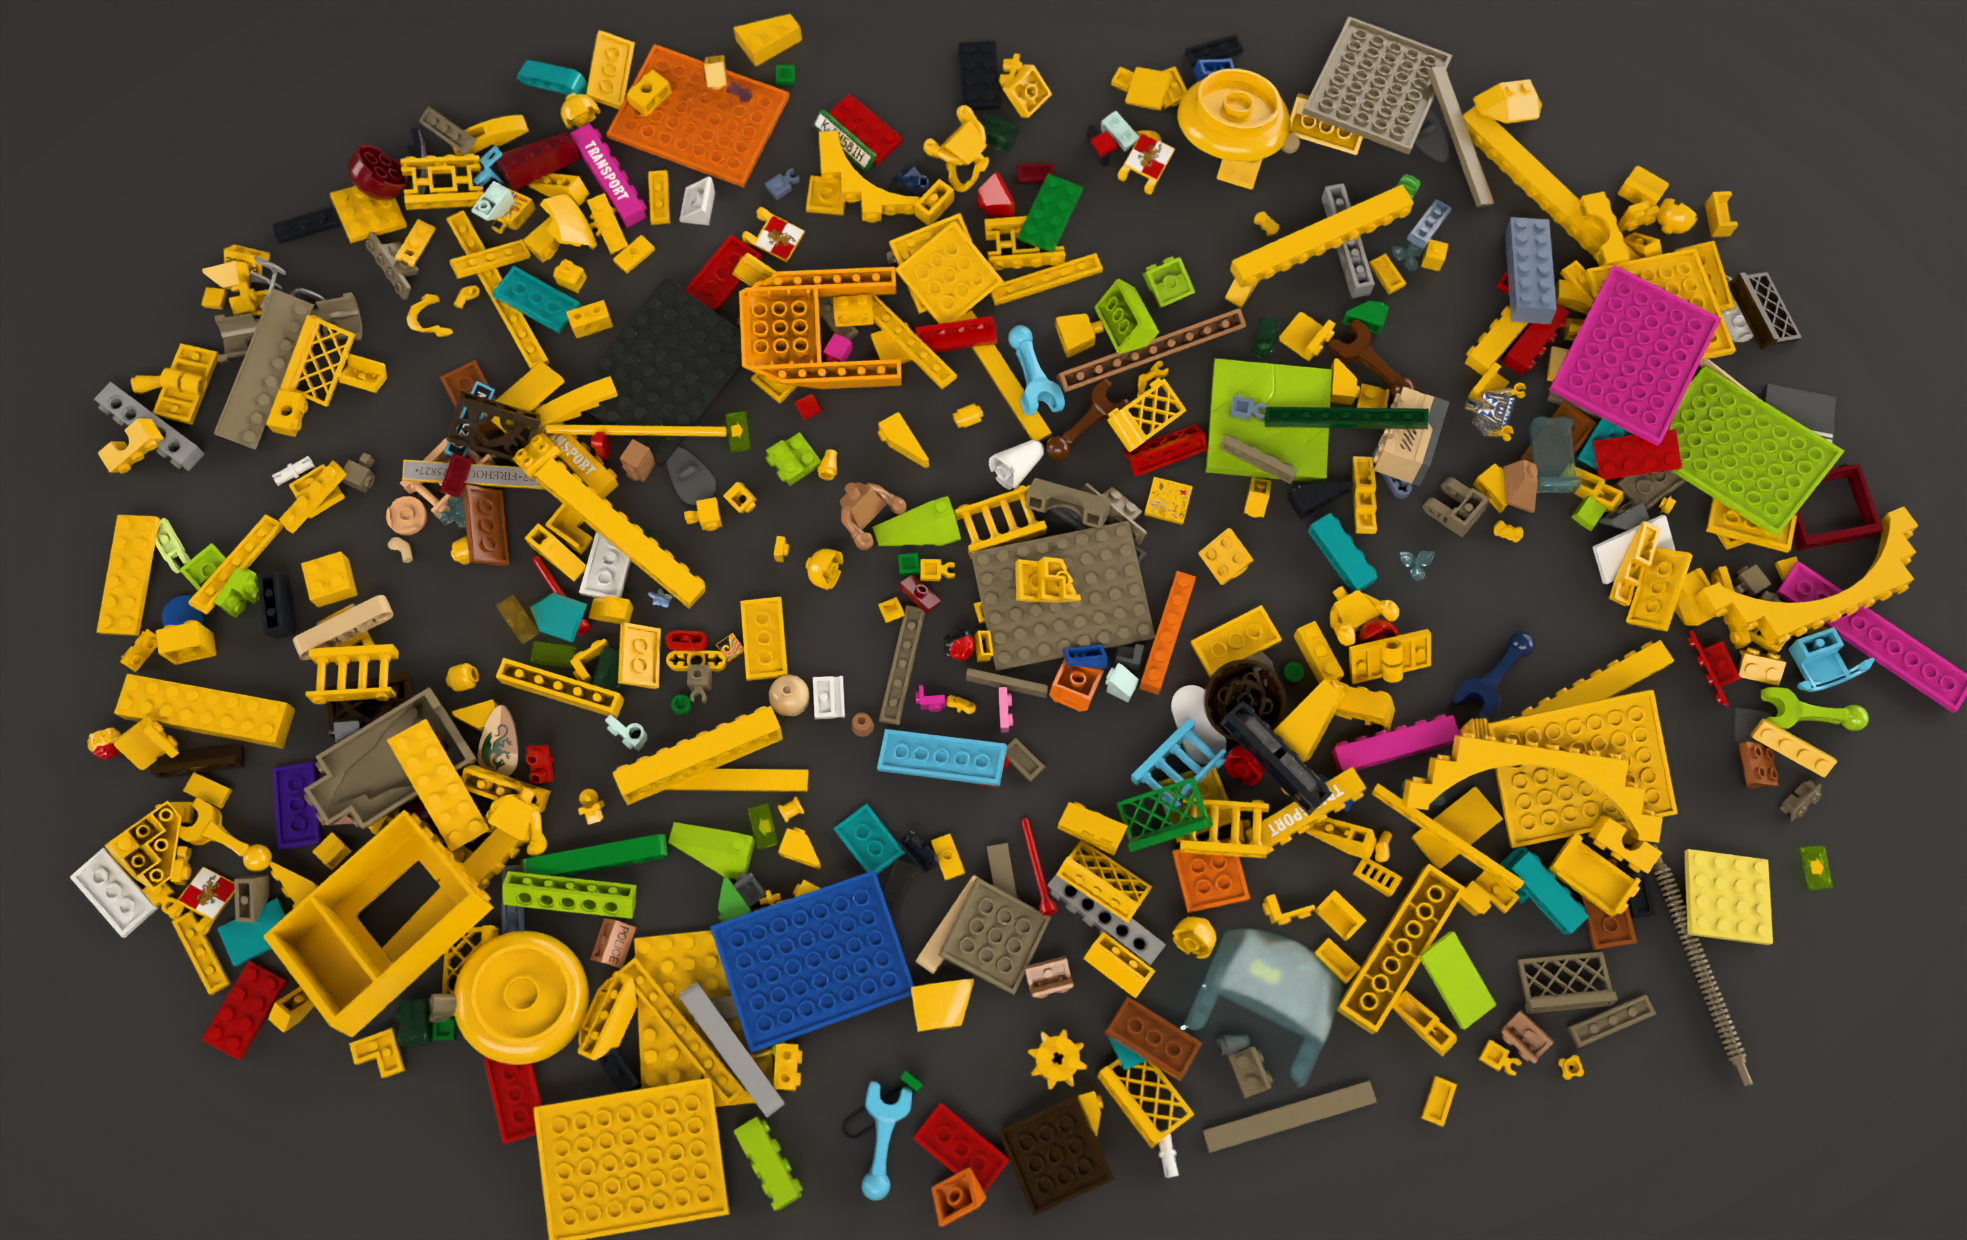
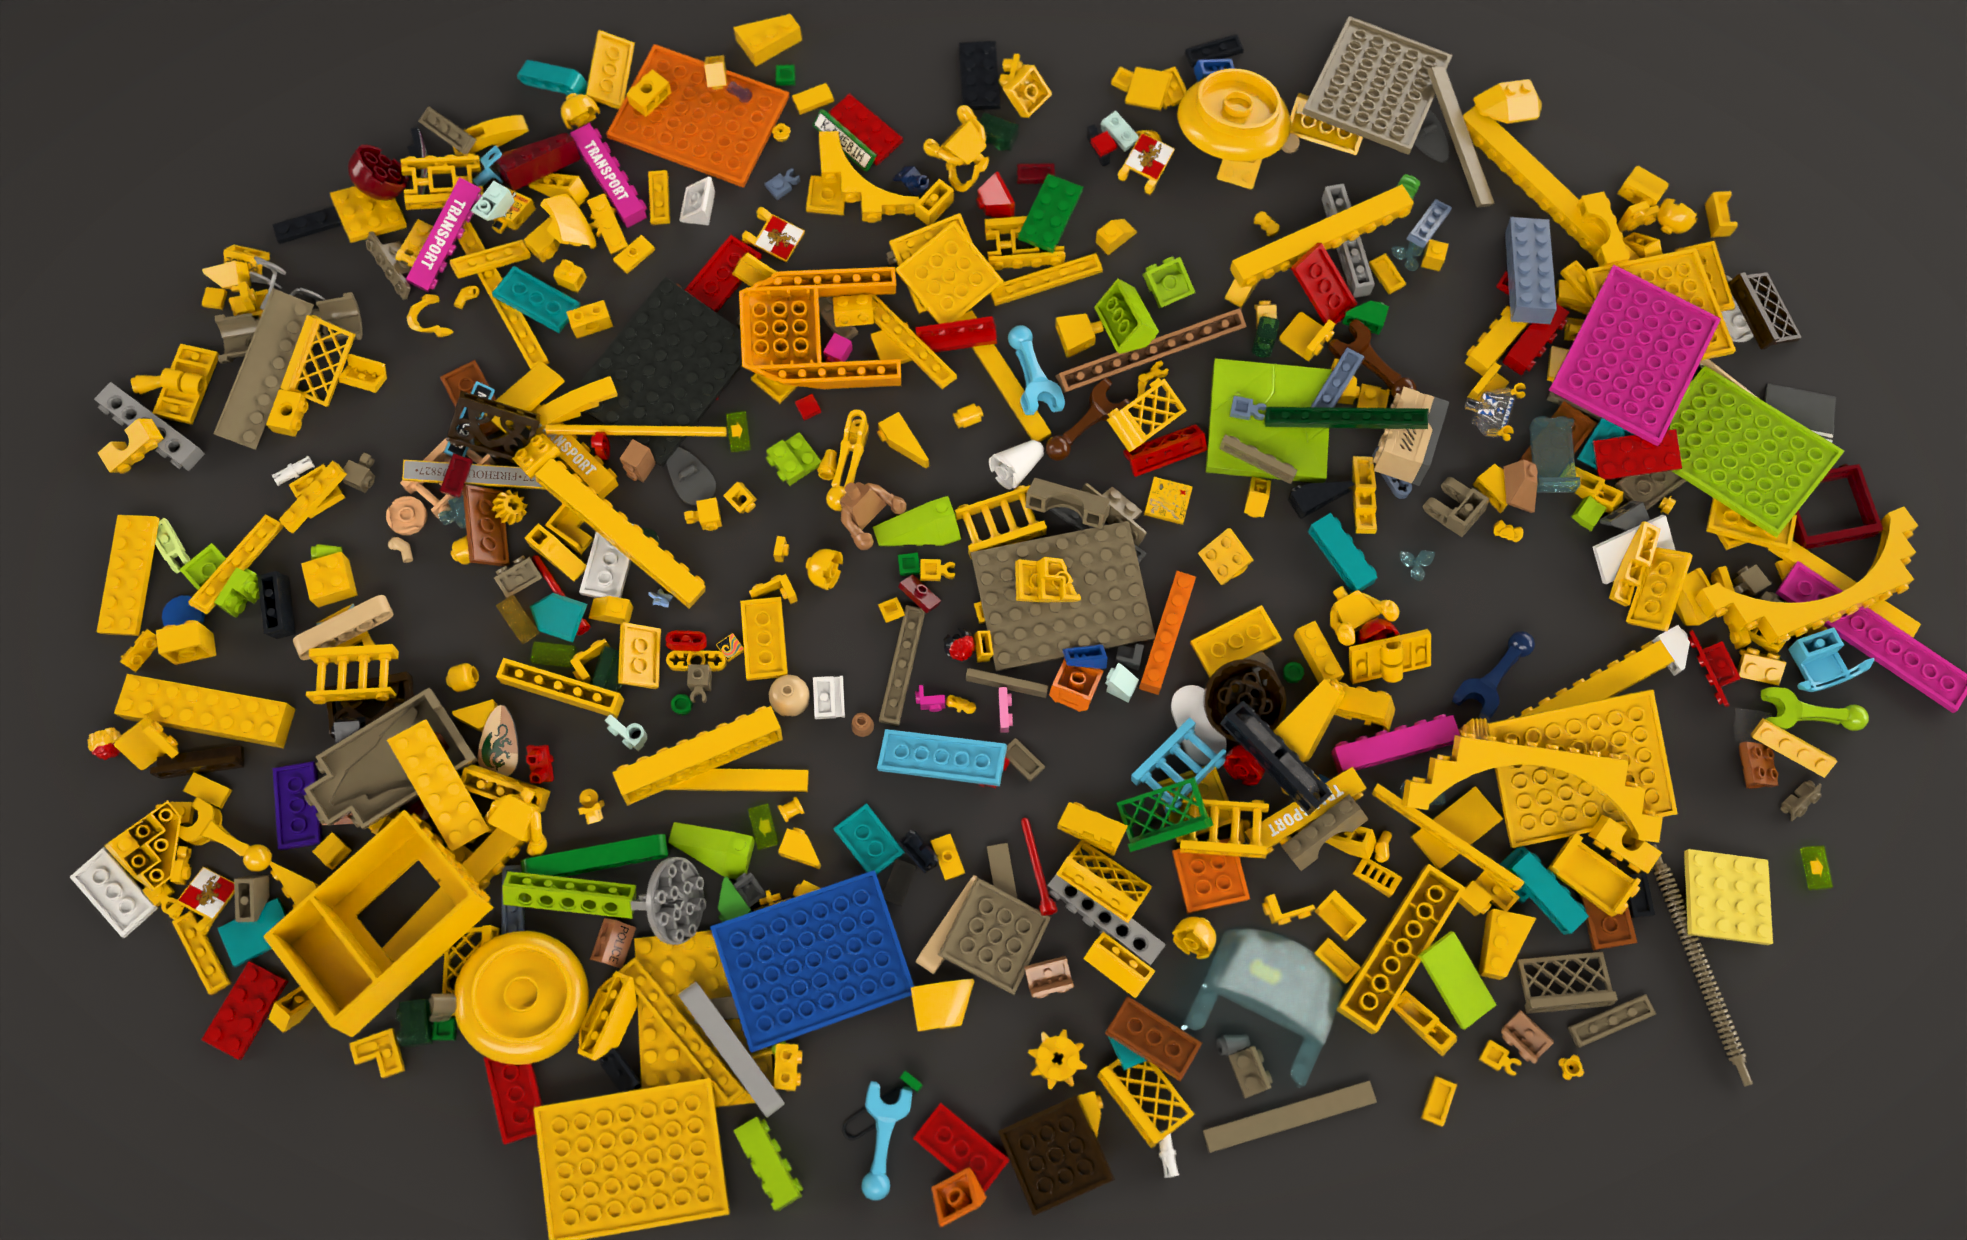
none -> lime cone [311,544,343,560]
none -> dark pink brick [406,177,482,293]
none -> yellow gear [492,490,528,525]
none -> dark tan bracket [494,555,542,598]
none -> light grey bracket [631,857,706,945]
none -> yellow bracket [749,574,798,604]
none -> yellow plate [772,123,790,142]
none -> yellow tile [792,83,834,115]
none -> yellow piece [826,410,869,511]
none -> yellow slope [1096,219,1137,255]
none -> yellow bracket [1254,300,1277,329]
none -> dark tan arch [1282,795,1369,871]
none -> red plate [1291,243,1358,325]
none -> sand blue tile [1311,348,1365,408]
none -> yellow wedge [1478,909,1536,980]
none -> white slope [1652,625,1690,676]
none -> yellow tile [1767,540,1921,638]

